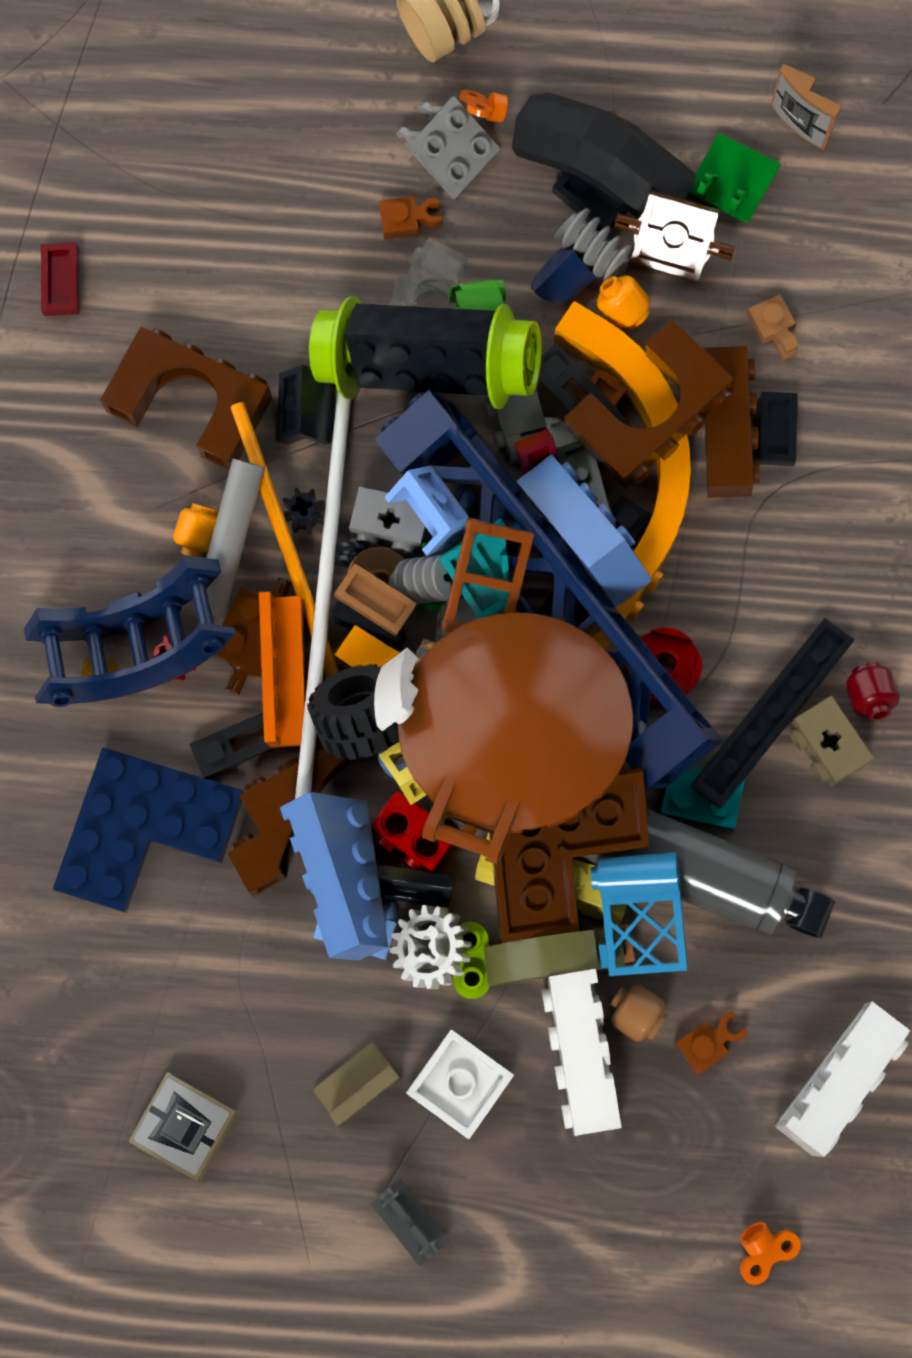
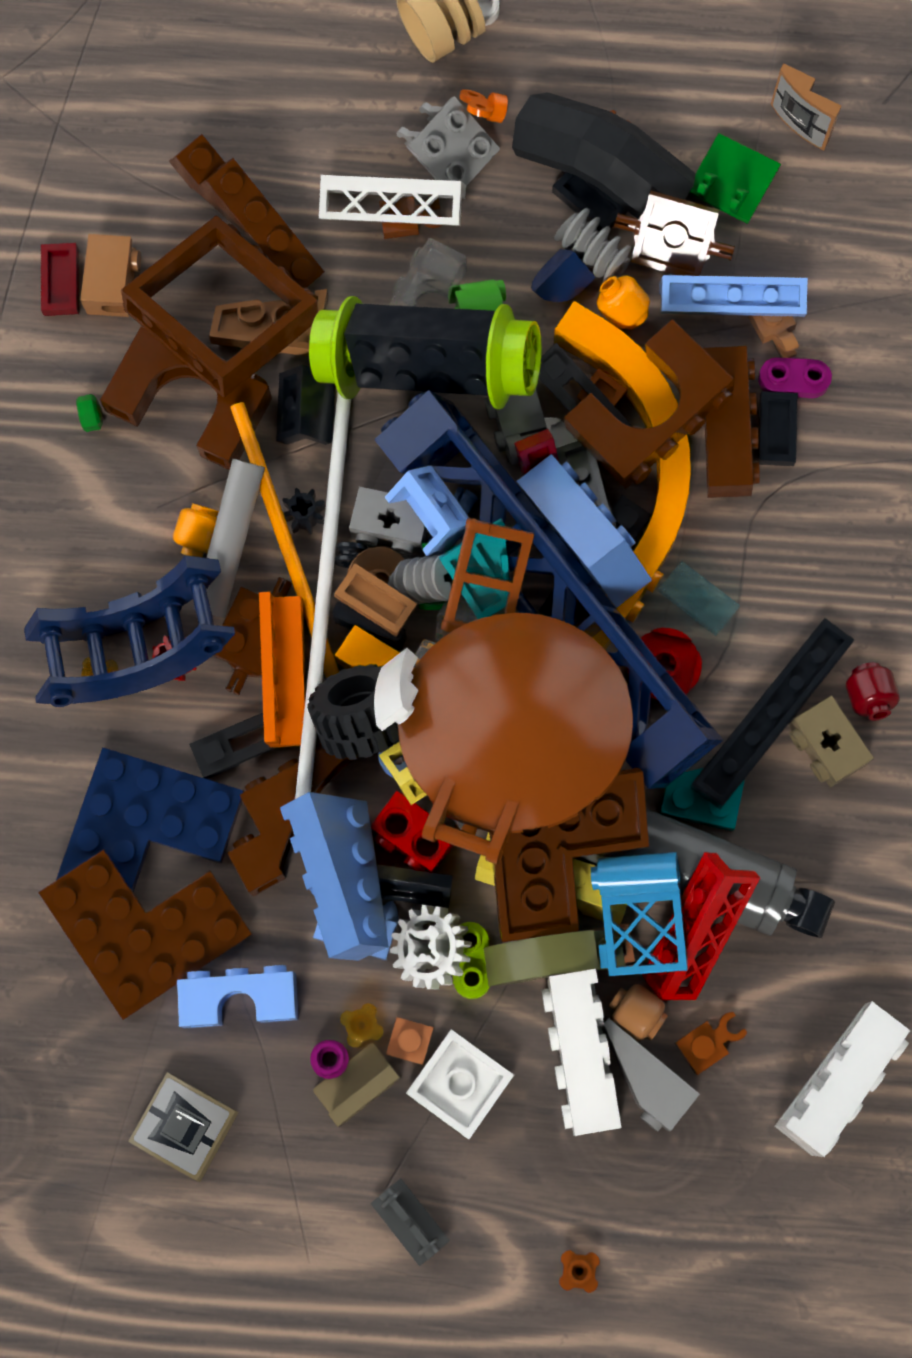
orange piece [740,1222,801,1285] -> none
none -> reddish brown plate [38,849,252,1020]
none -> green tile [76,394,103,432]
none -> medium nougat brick [80,234,141,317]
none -> reddish brown window [121,215,318,398]
none -> reddish brown arch [169,134,325,288]
none -> light blue arch [177,965,299,1028]
none -> medium nougat wing [209,289,328,356]
none -> magenta plate [310,1040,349,1079]
none -> white fence [319,175,466,226]
none -> clear yellow plate [340,1003,384,1047]
none -> nougat plate [386,1017,434,1065]
none -> dark orange plate [559,1250,600,1293]
none -> light grey slope [602,1018,700,1132]
none -> red fence [642,852,760,1000]
none -> clear light blue plate [658,561,740,636]
none -> light blue fence [659,275,808,317]
none -> magenta plate [758,357,832,398]

